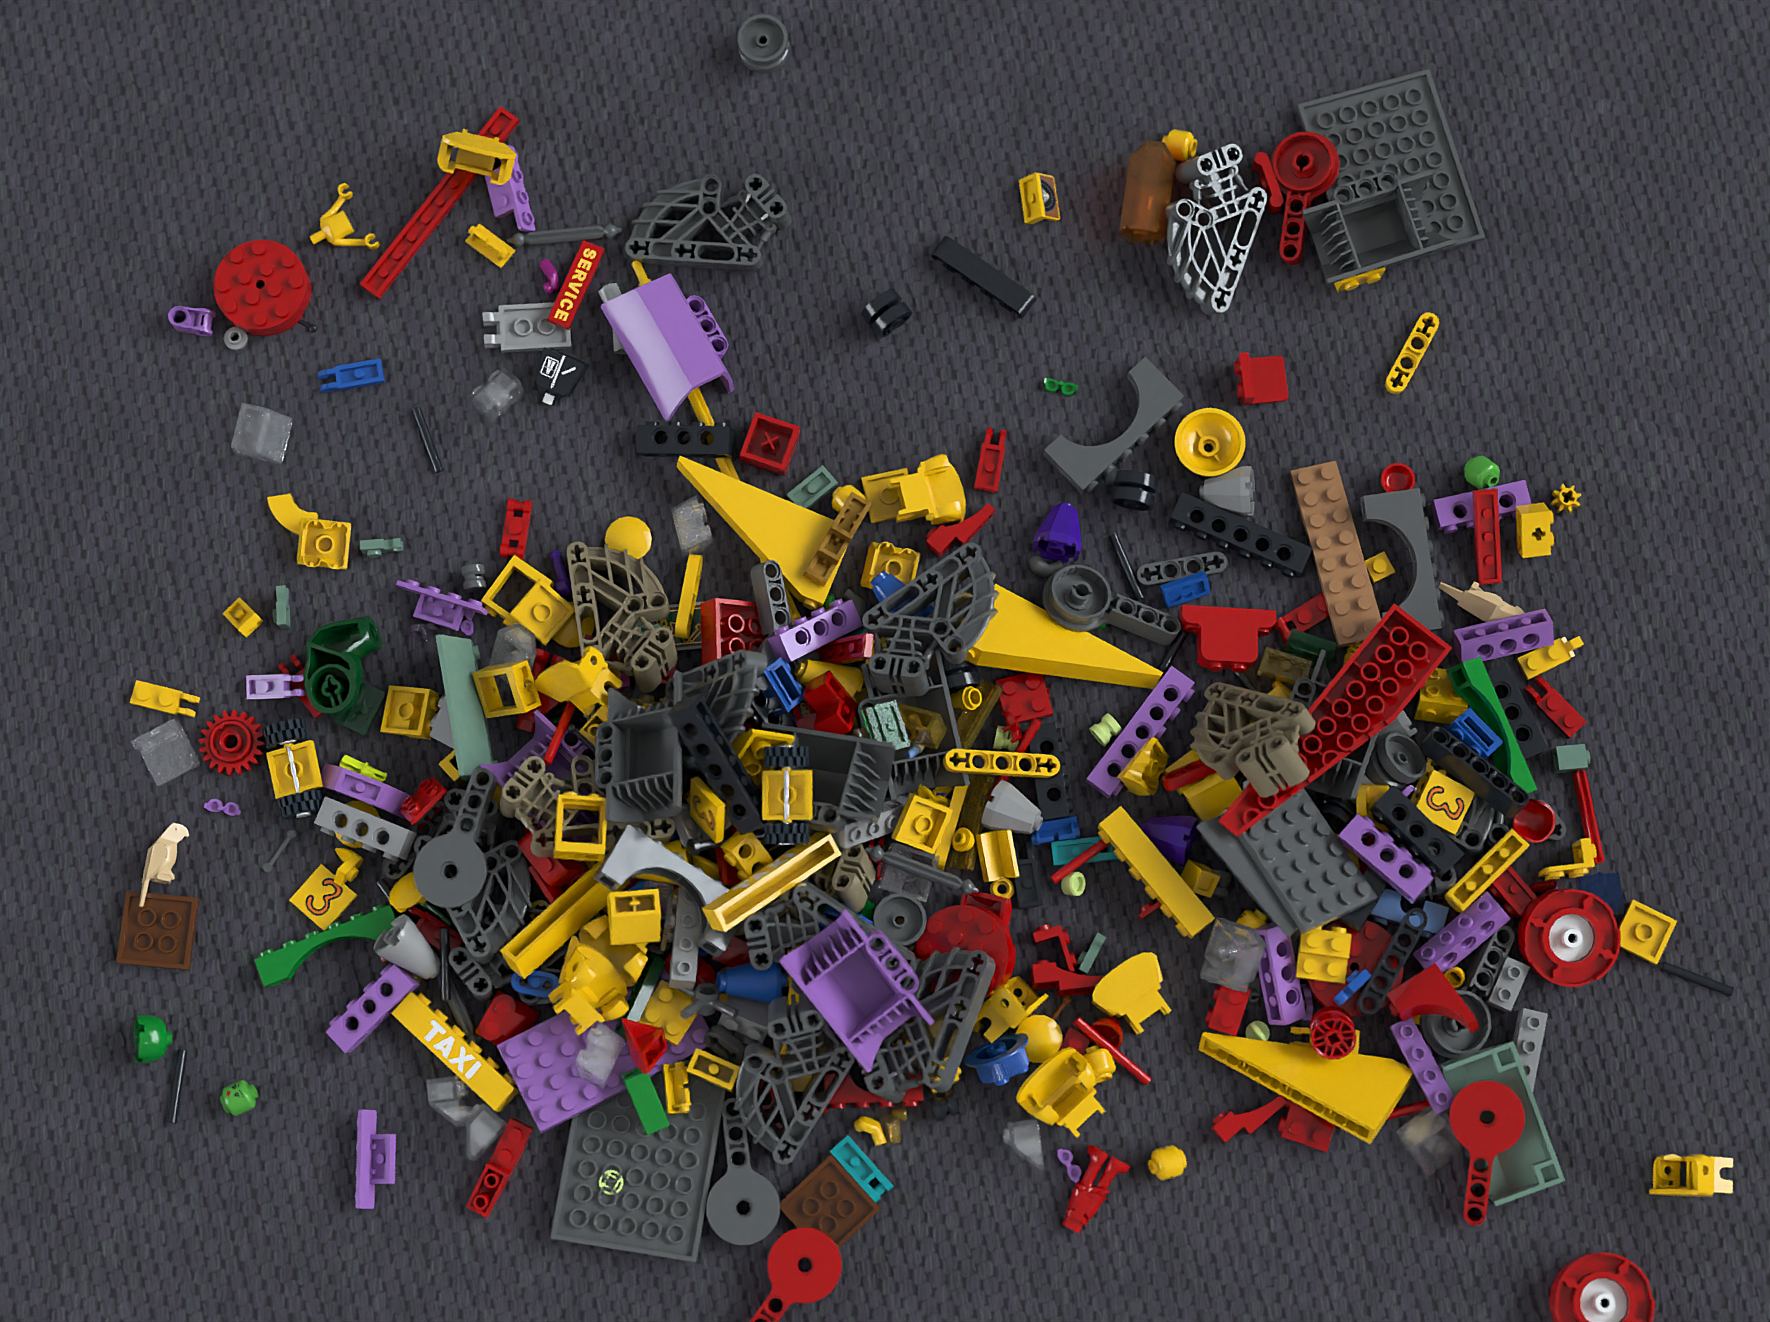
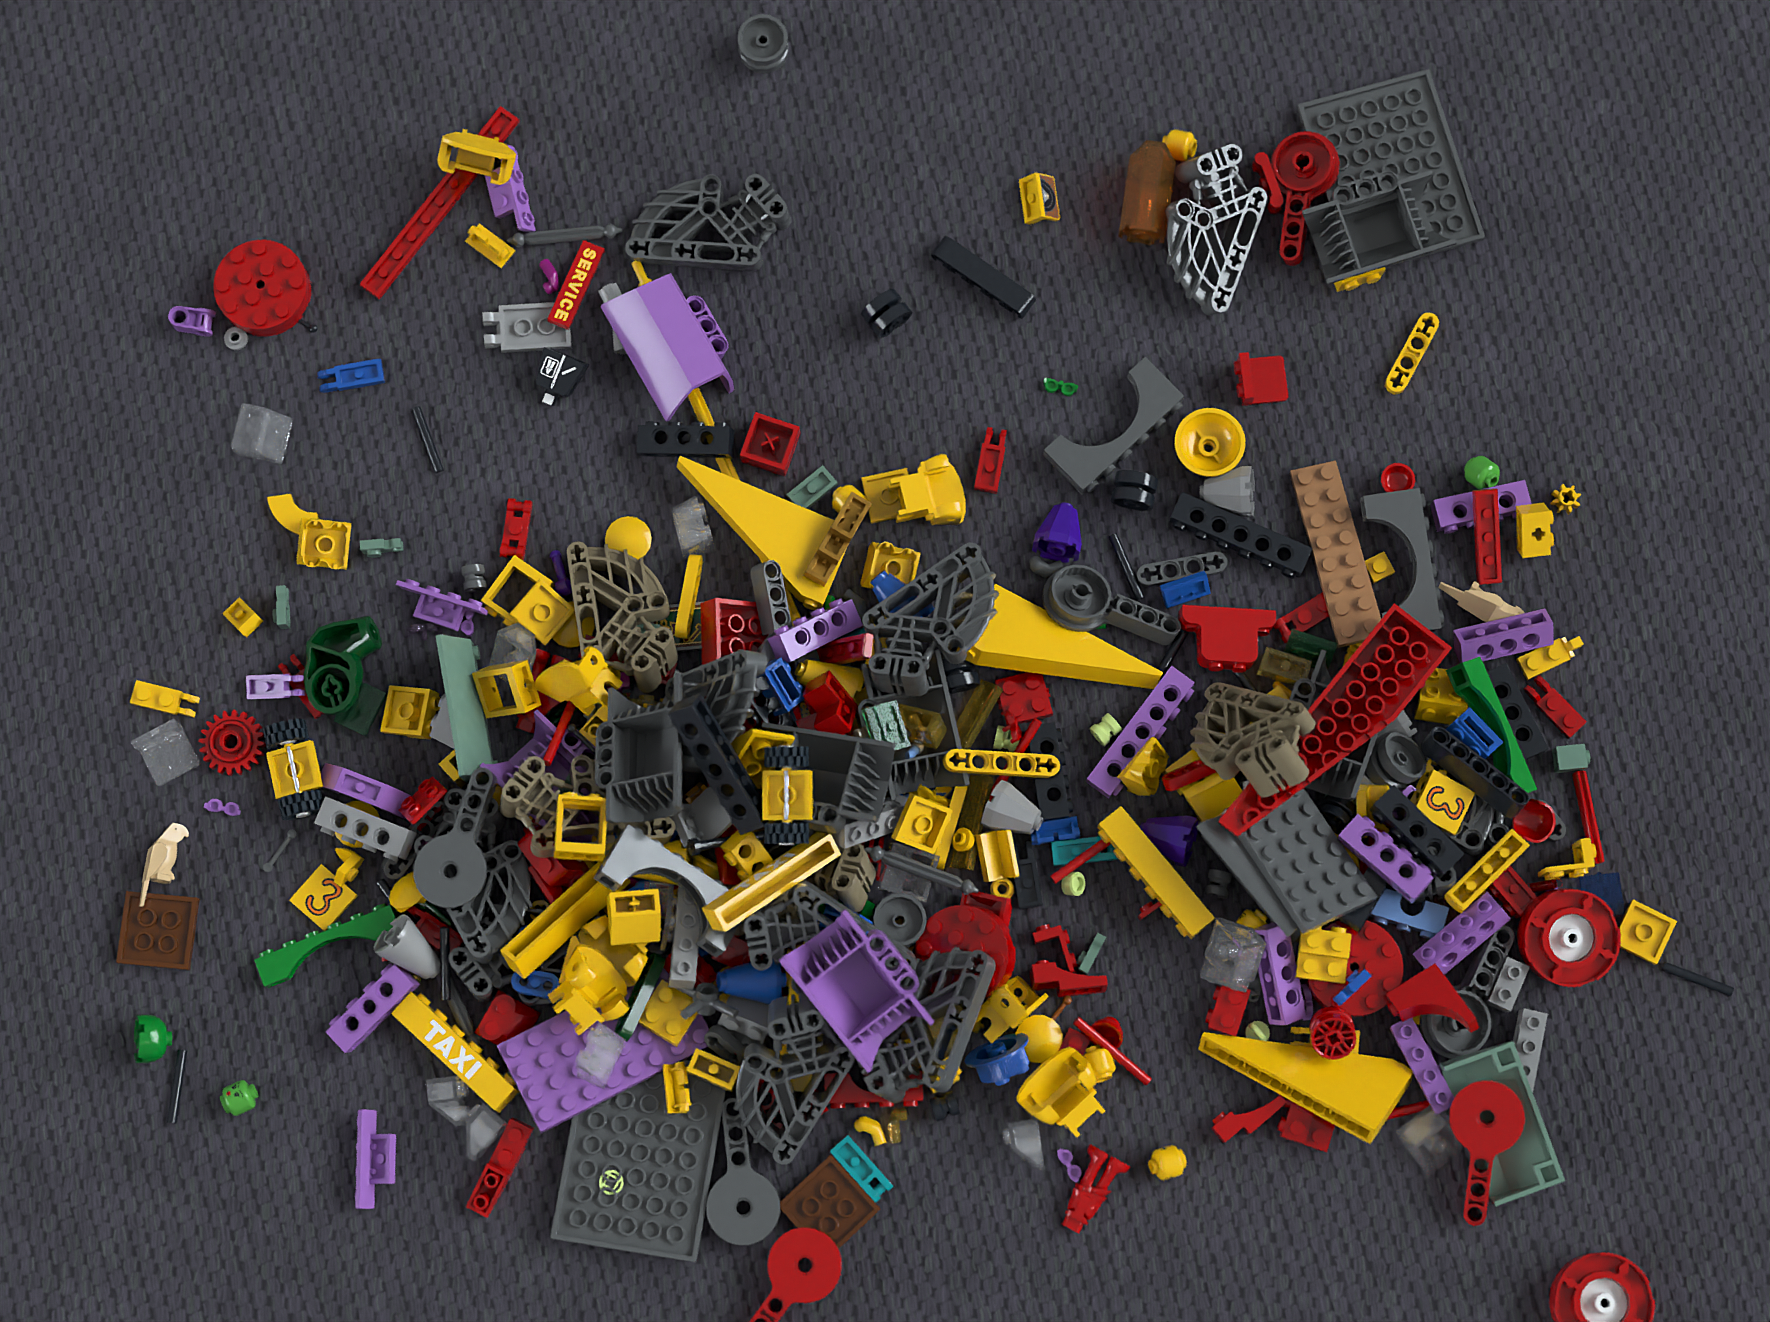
yellow piece [309,183,380,250] -> none
neon yellow axle [339,755,388,783] -> none
clear slope [469,368,525,424] -> none
green piece [621,1067,670,1135] -> none
red slope [622,1018,668,1074] -> none
yellow tile [690,777,725,844] -> none
red slope [926,503,995,558] -> none
yellow cone [950,686,982,710] -> none
yellow piece [1091,952,1172,1035] -> none
yellow brick [1180,860,1221,898] -> none
black beam [1355,908,1428,1016] -> none
yellow hinge [1445,967,1465,988] -> none
yellow piece [1649,1154,1733,1197] -> none

